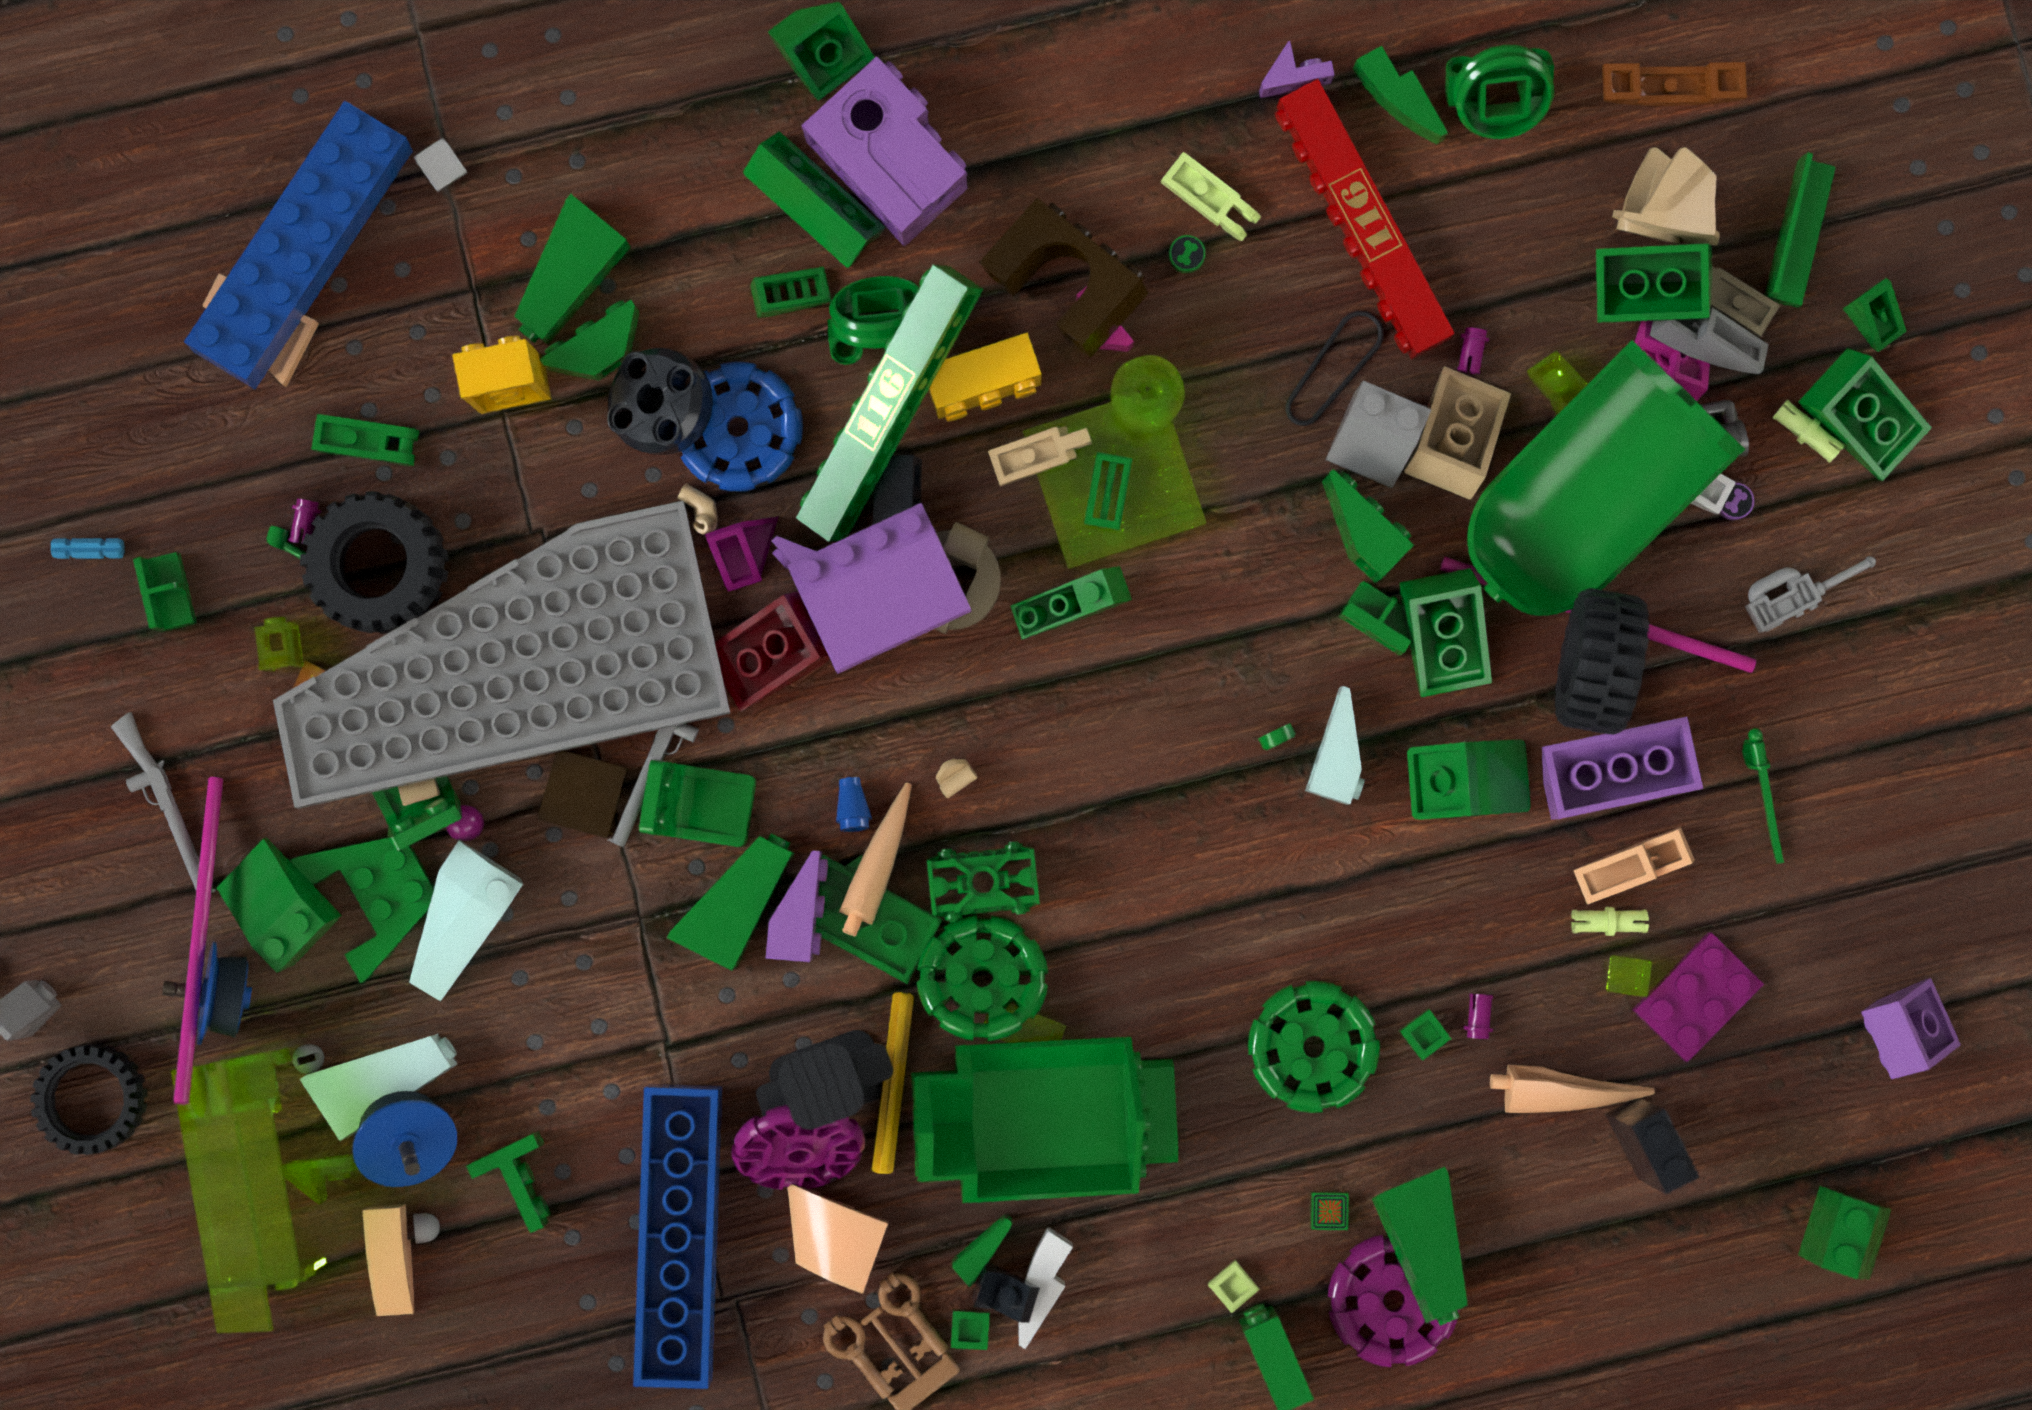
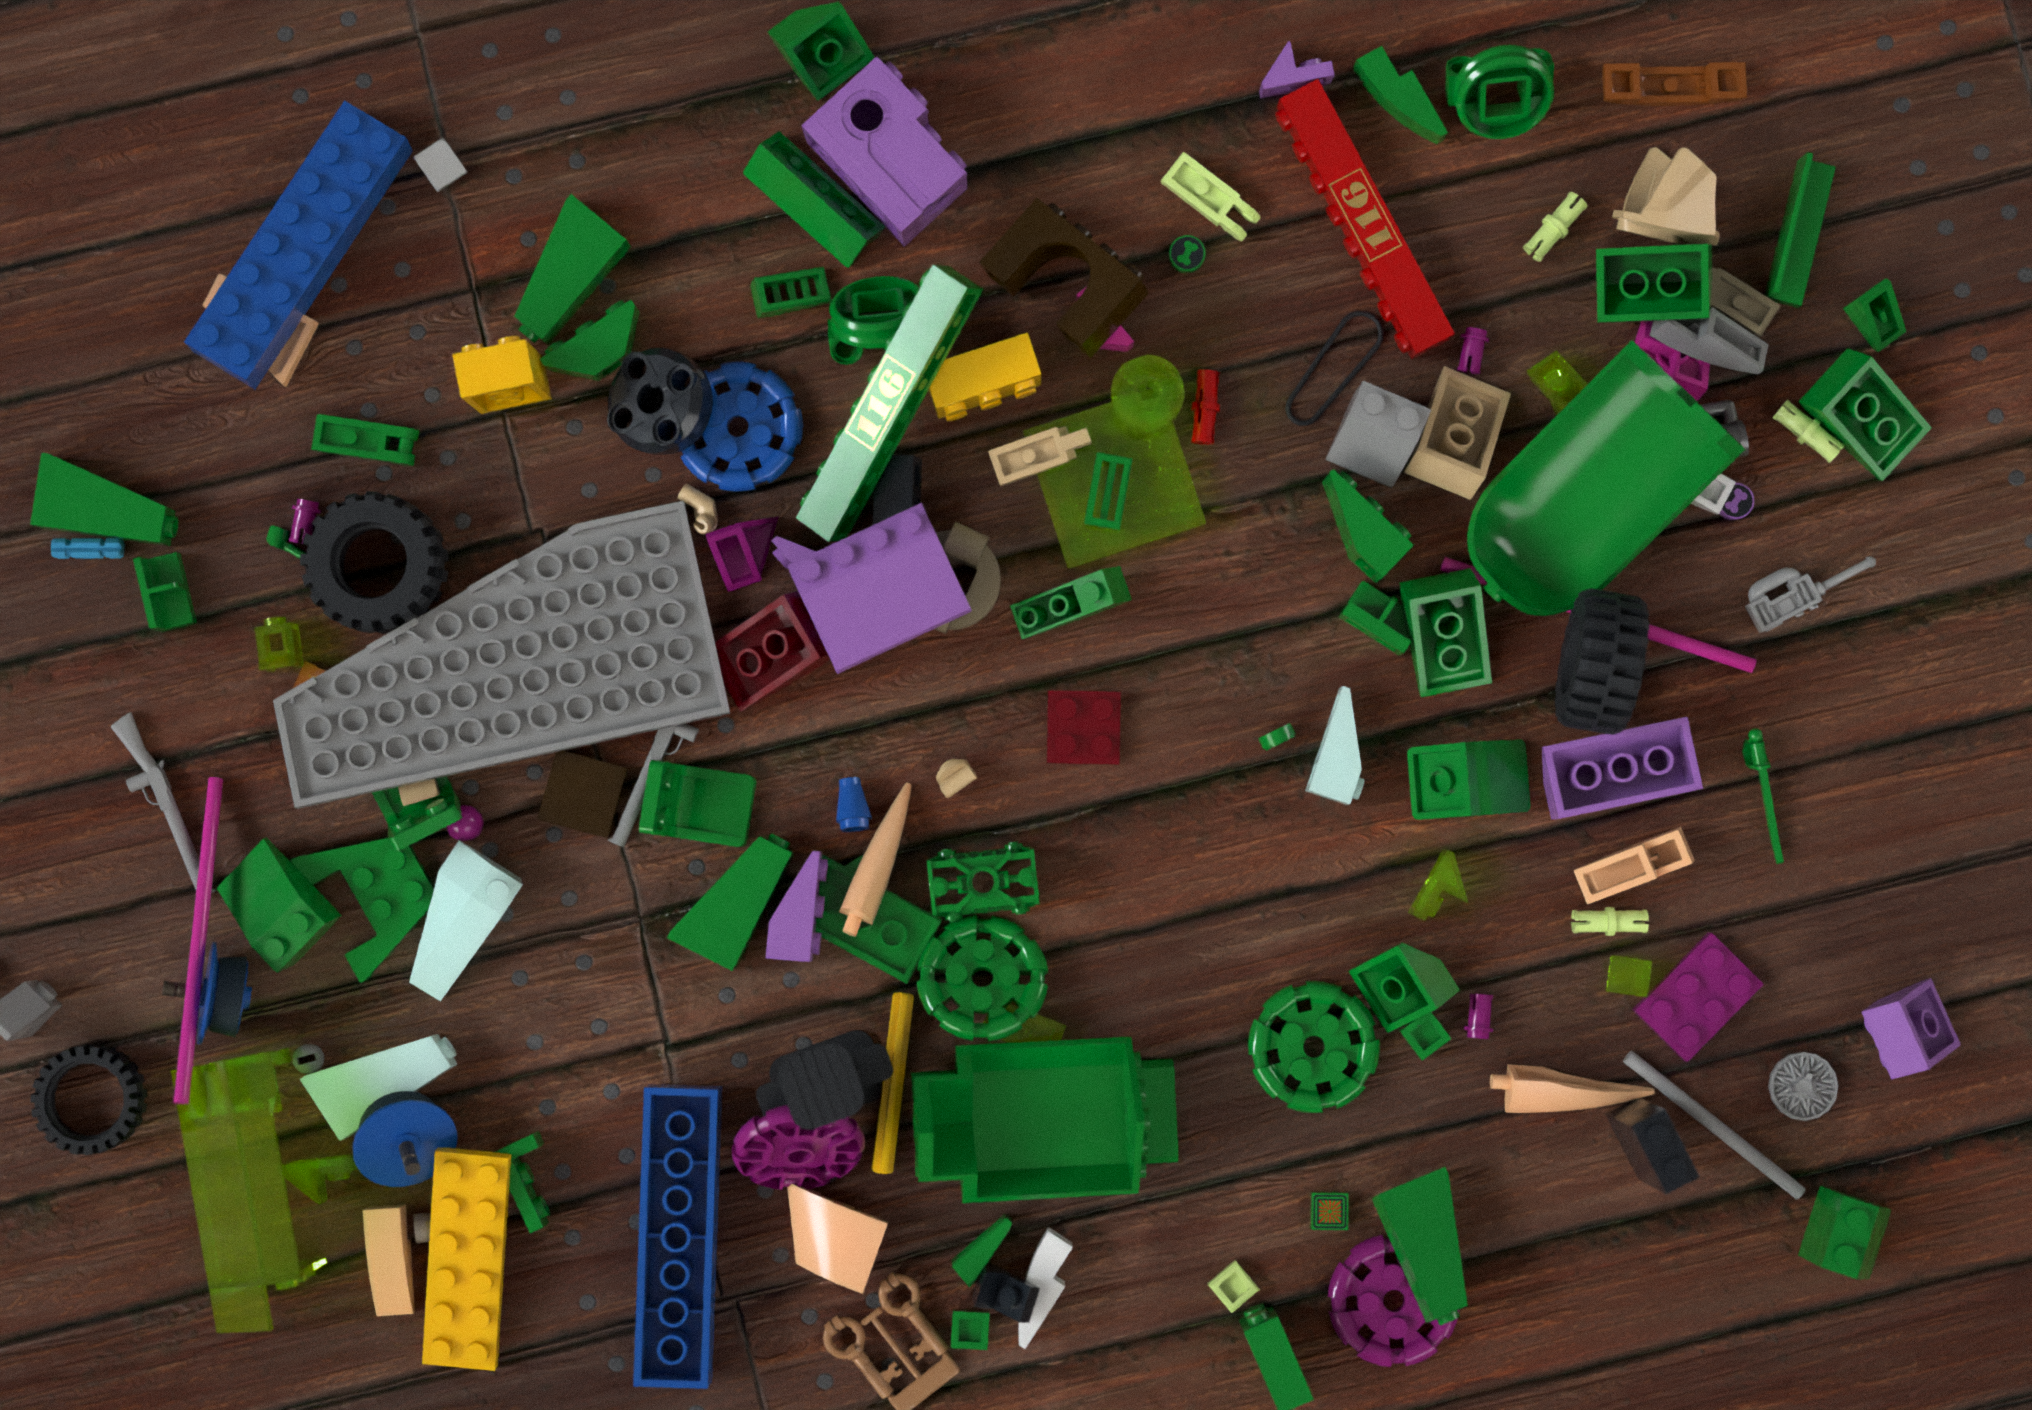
none -> green slope [30,453,179,546]
none -> yellow plate [422,1147,511,1371]
none -> dark red plate [1046,690,1121,765]
none -> red pin [1191,369,1220,445]
none -> green slope [1348,943,1460,1033]
none -> clear neon green slope [1408,850,1468,921]
none -> yellowish green pin [1523,192,1588,262]
none -> light grey piece [1623,1050,1806,1199]
none -> light grey wheel [1768,1052,1838,1121]

